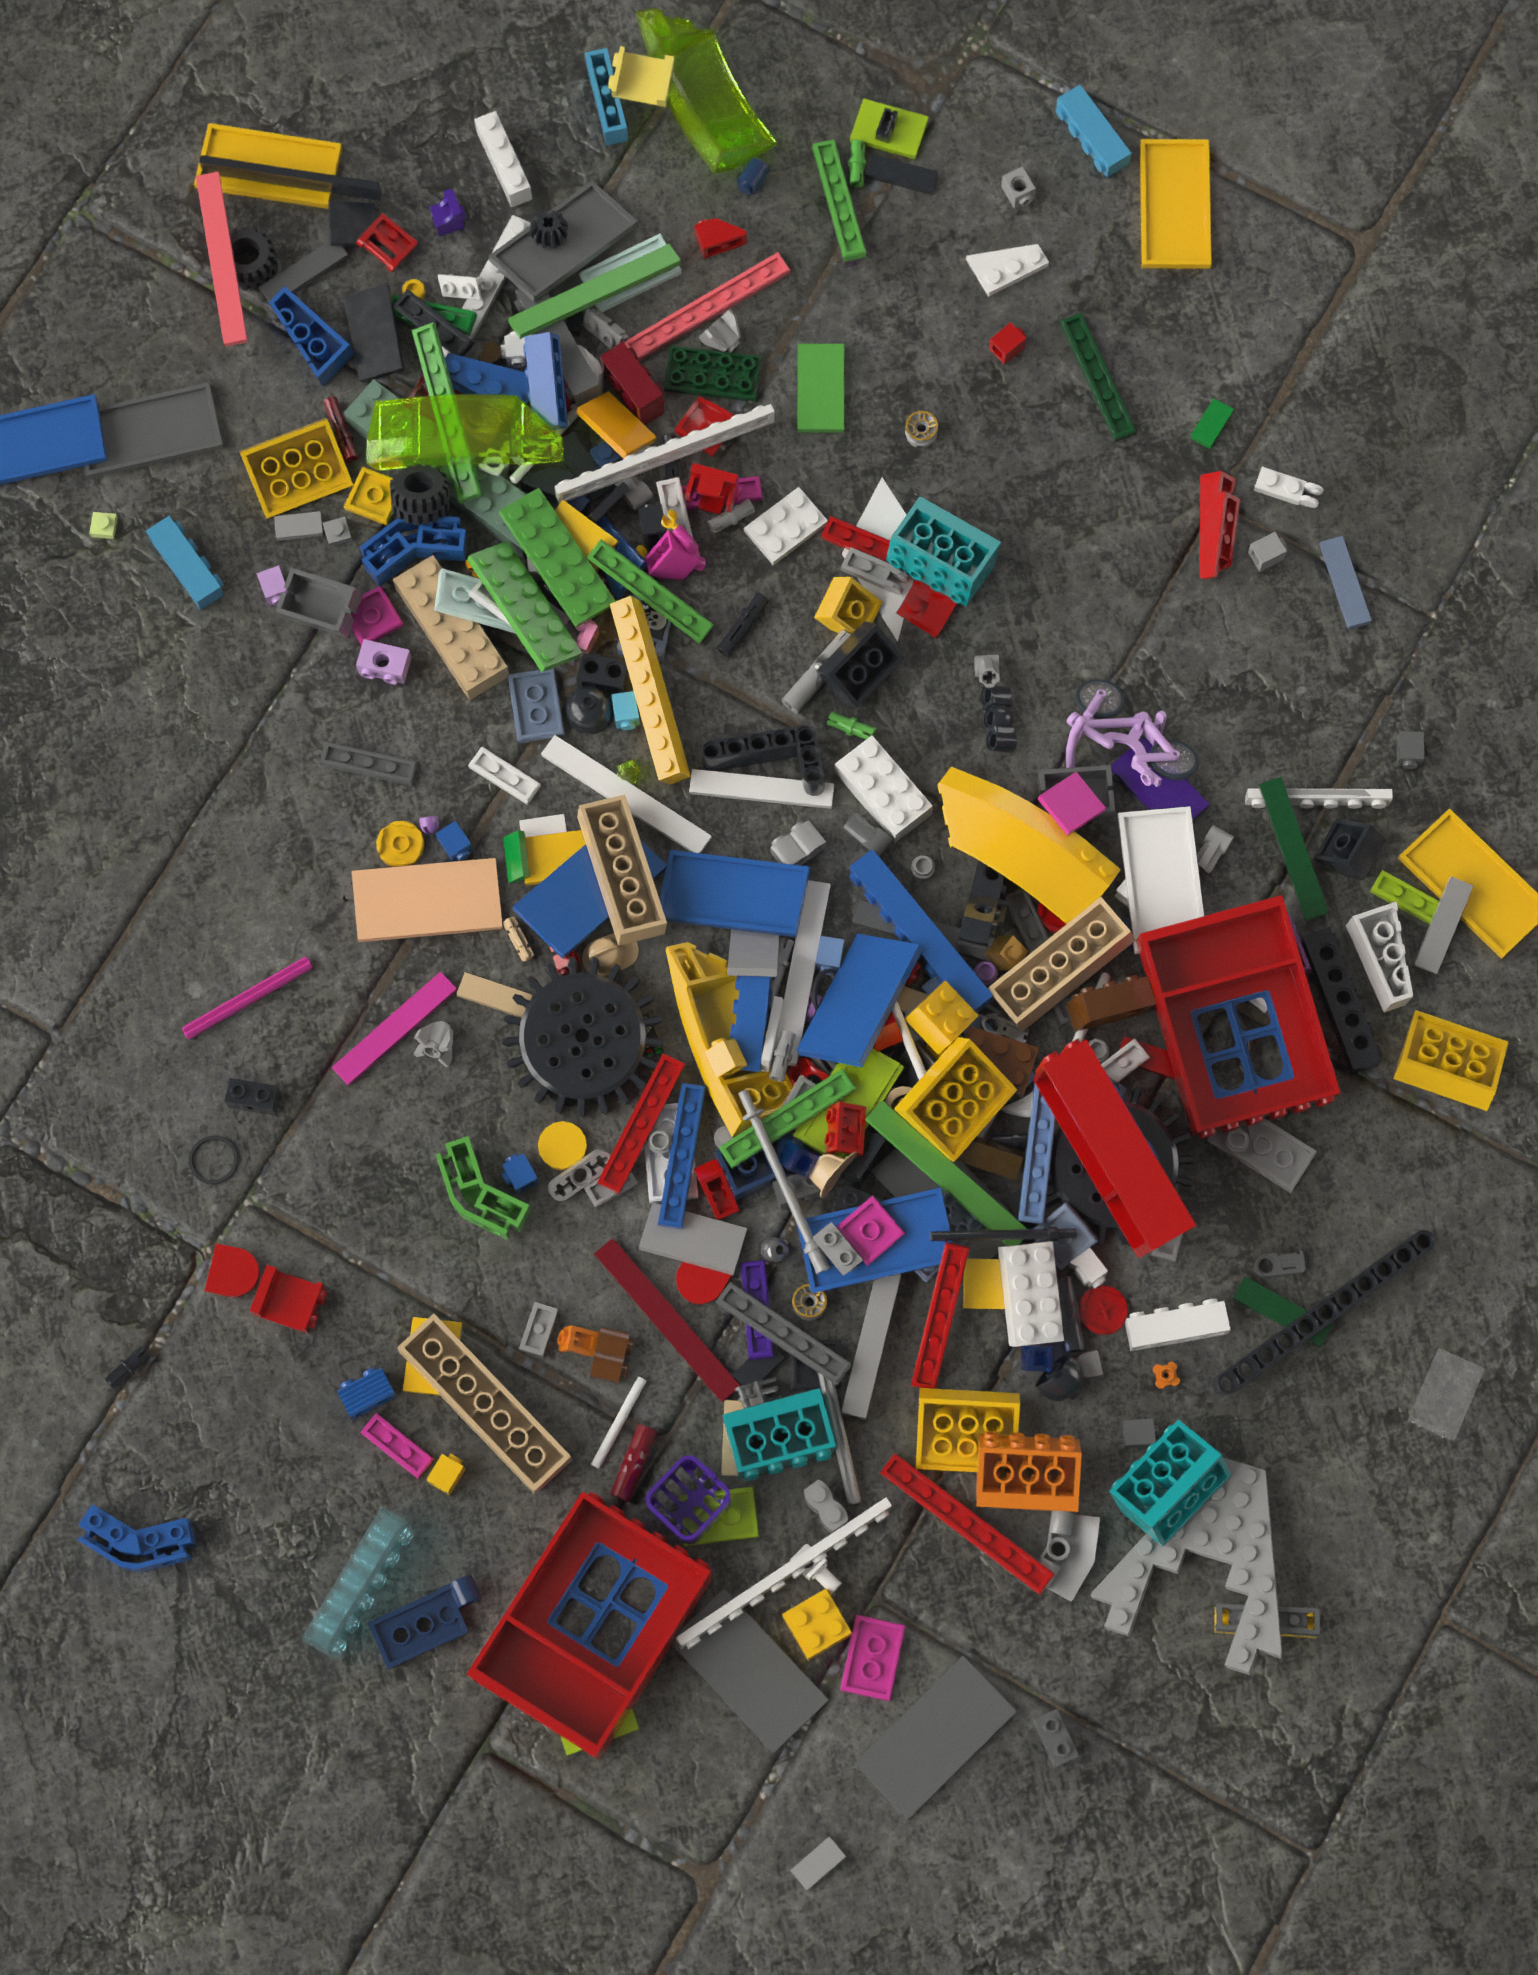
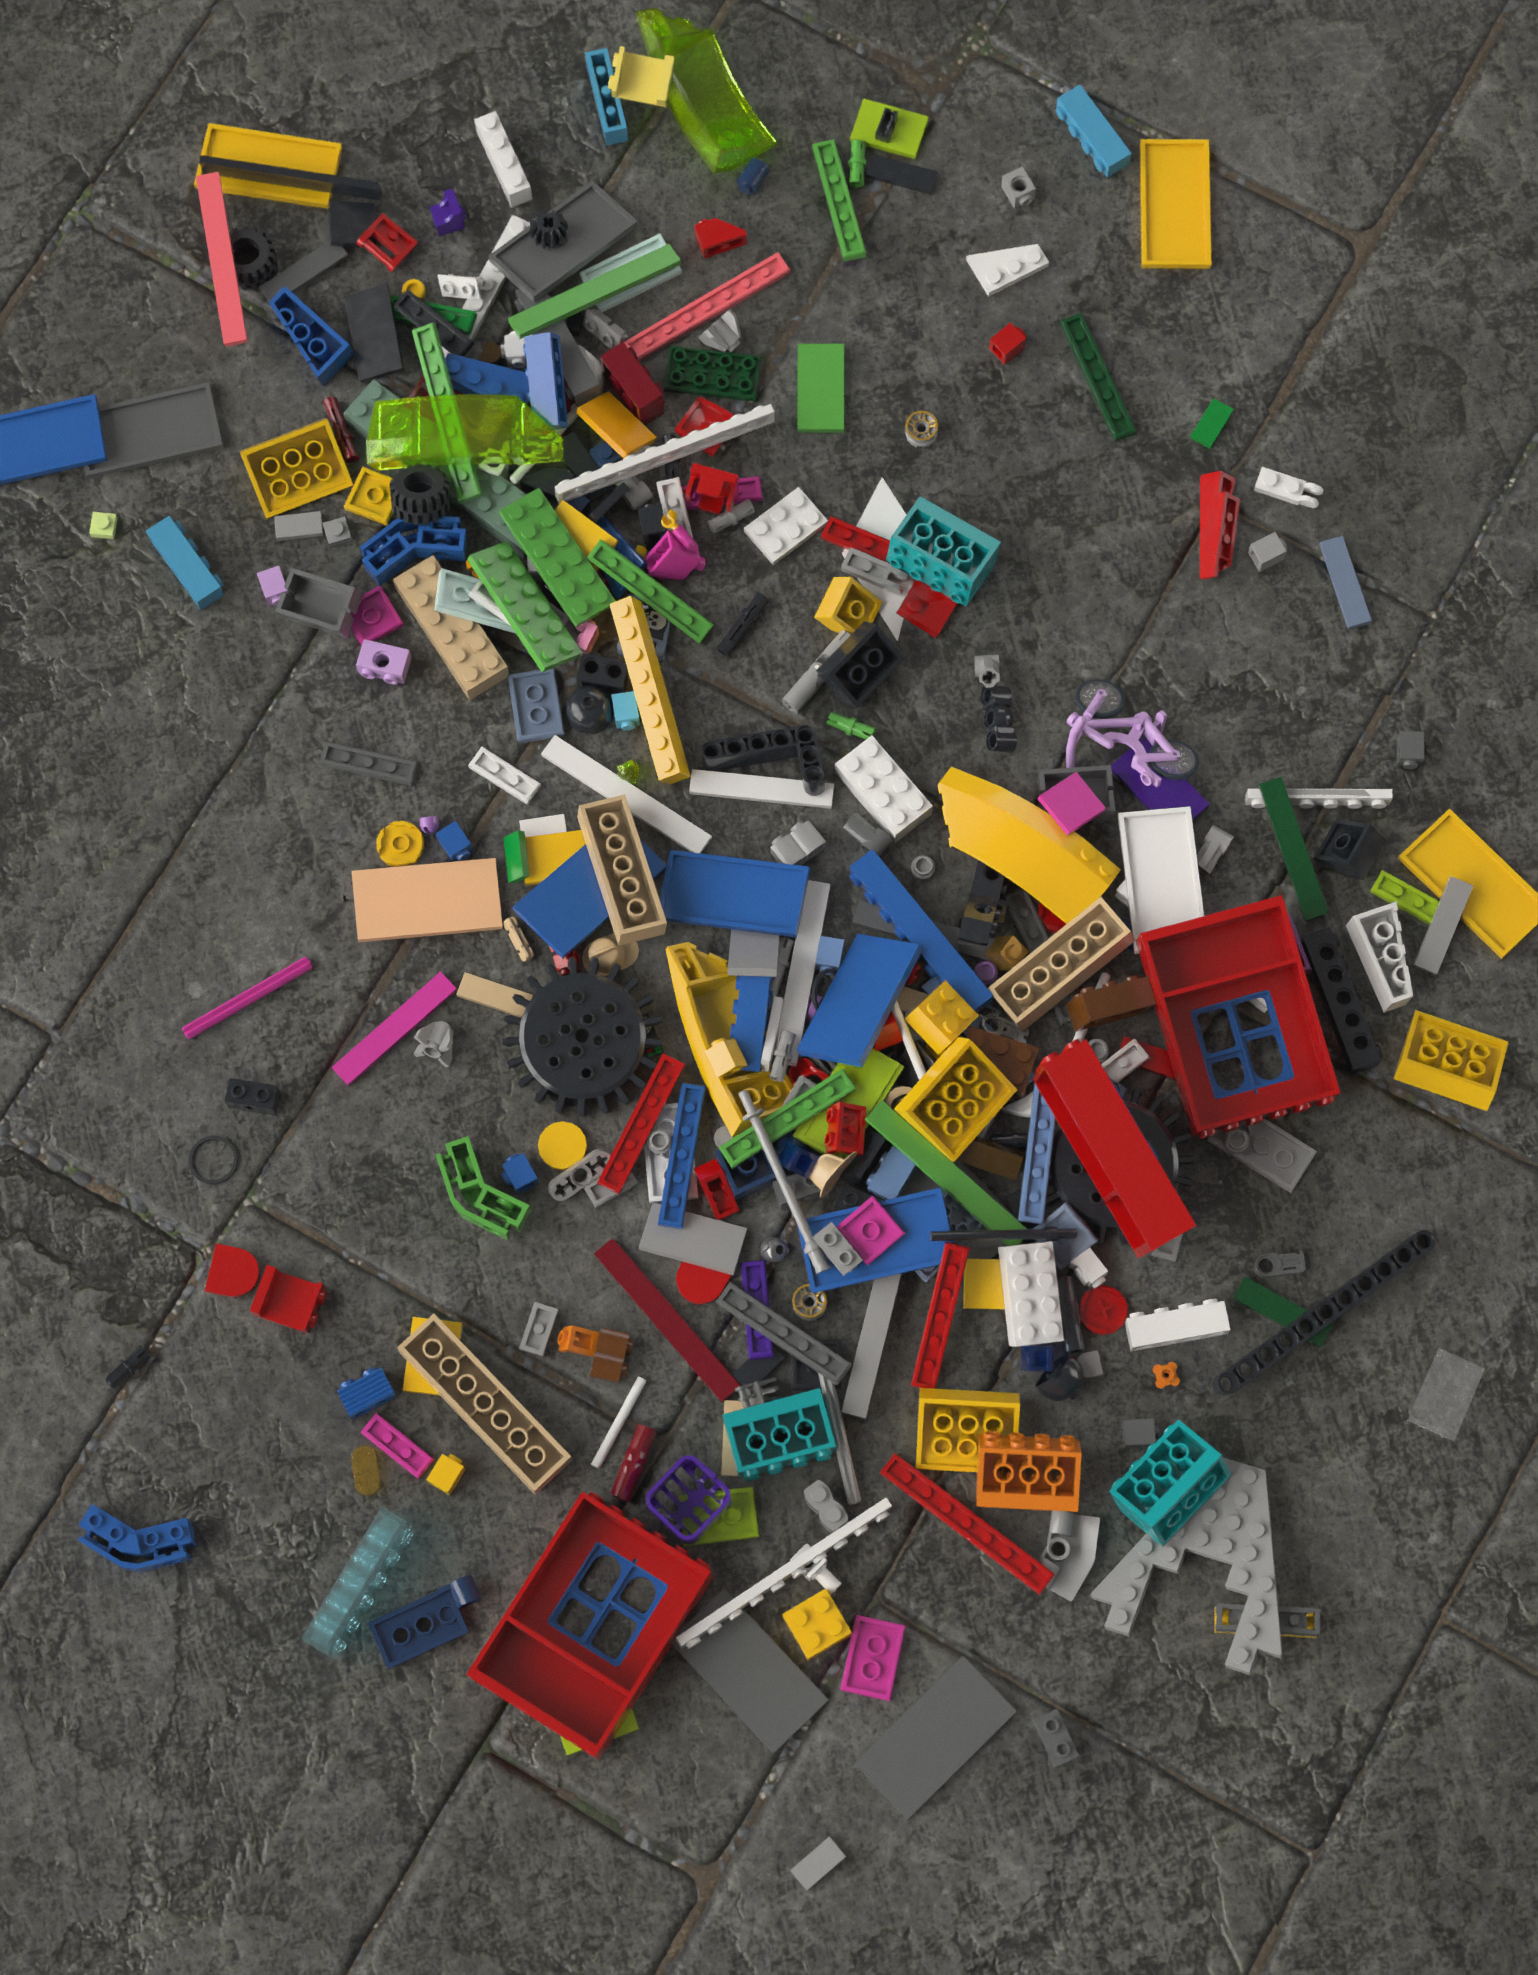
none -> clear yellow tile [351,1445,381,1496]
none -> medium blue brick [866,1146,917,1201]

